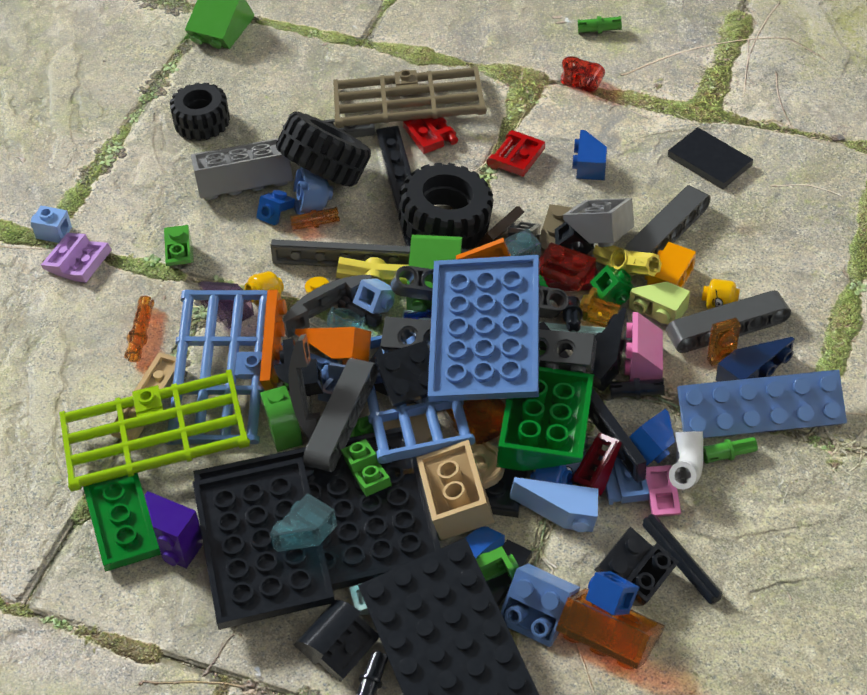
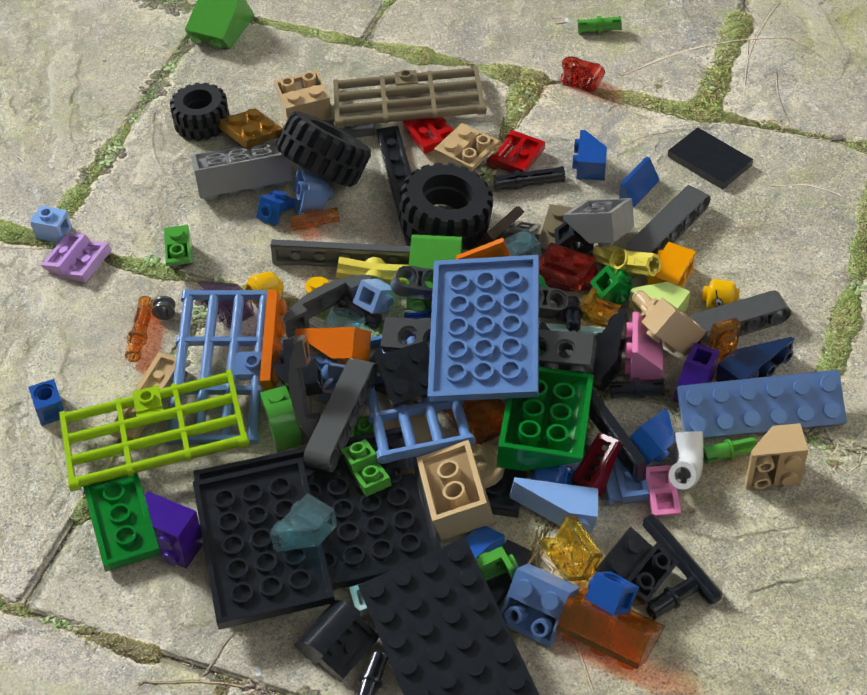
none -> blue brick [28,379,65,426]
none -> dark grey bush [152,296,176,320]
none -> pearl gold plate [218,108,283,148]
none -> tan slope [274,70,332,122]
none -> tan slope [434,123,500,172]
none -> black pin [493,166,566,191]
none -> clear yellow bracket [540,516,603,581]
none -> blue slope [619,157,659,207]
none -> tan brick [632,290,706,356]
none -> black axle [644,577,700,620]
none -> dark purple slope [673,343,720,402]
none -> tan slope [745,423,809,489]

